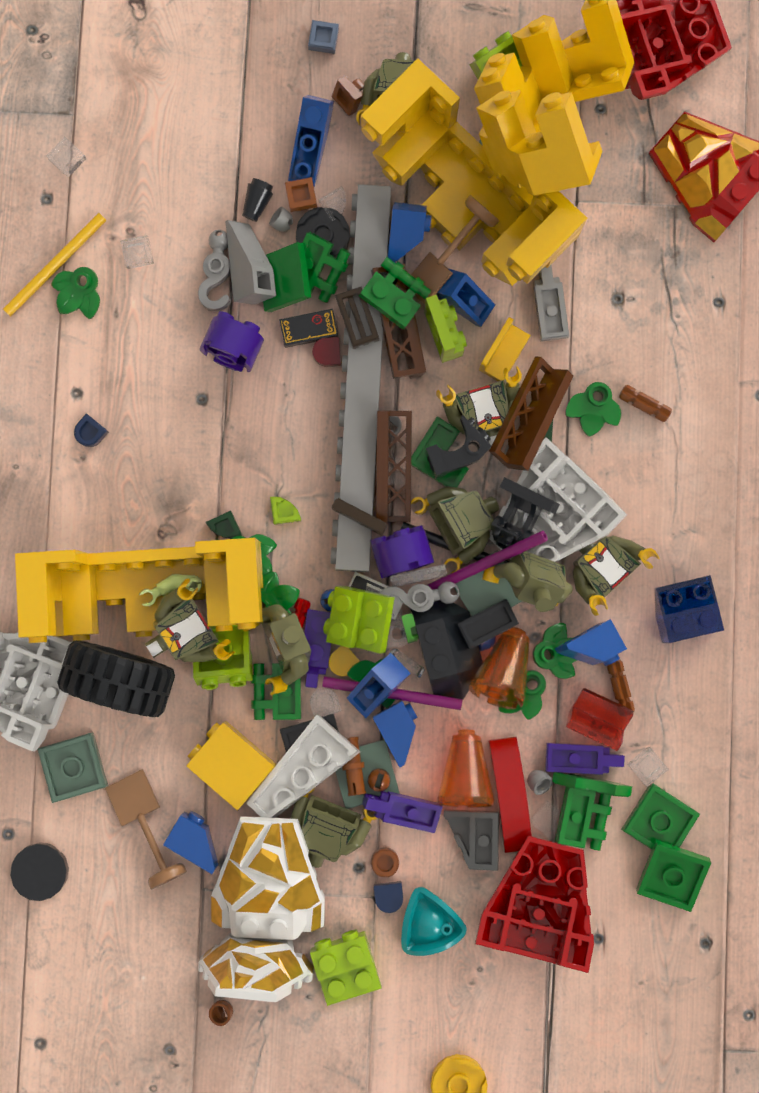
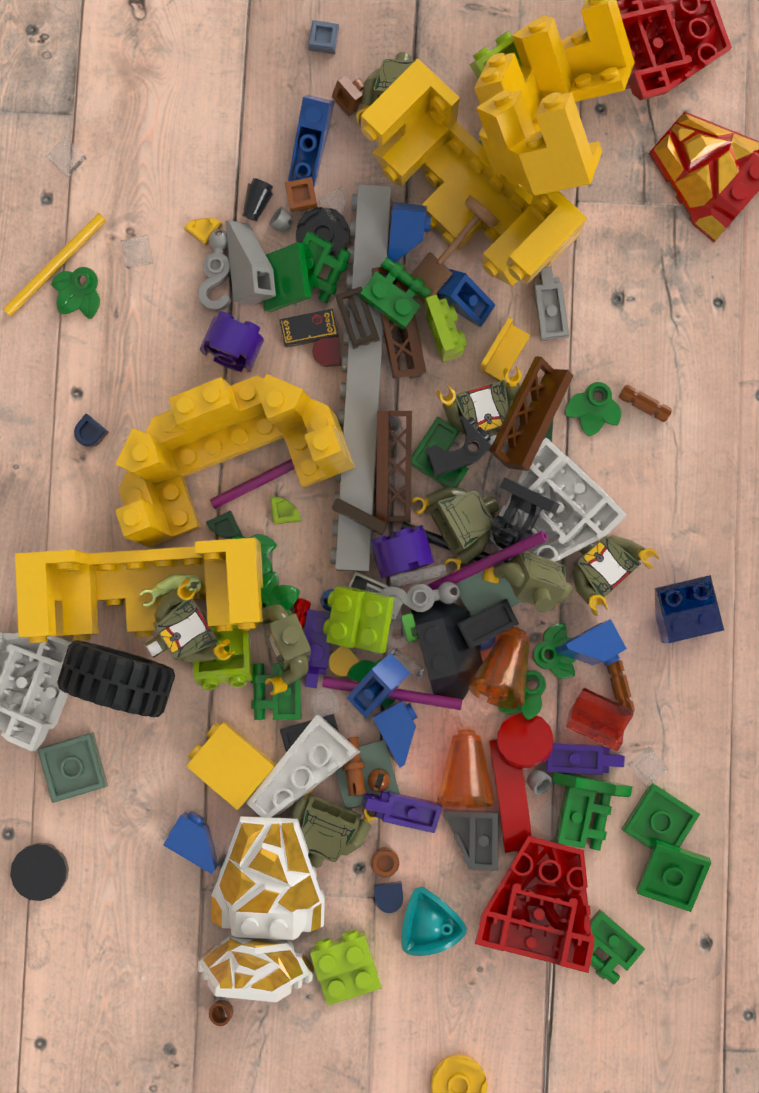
medium nougat piece [105,769,187,890] -> none
none -> yellow brick [115,374,355,548]
none -> yellow tile [183,218,223,246]
none -> magenta piece [210,459,295,509]
none -> red tile [497,713,554,769]
none -> green plate [590,909,645,985]

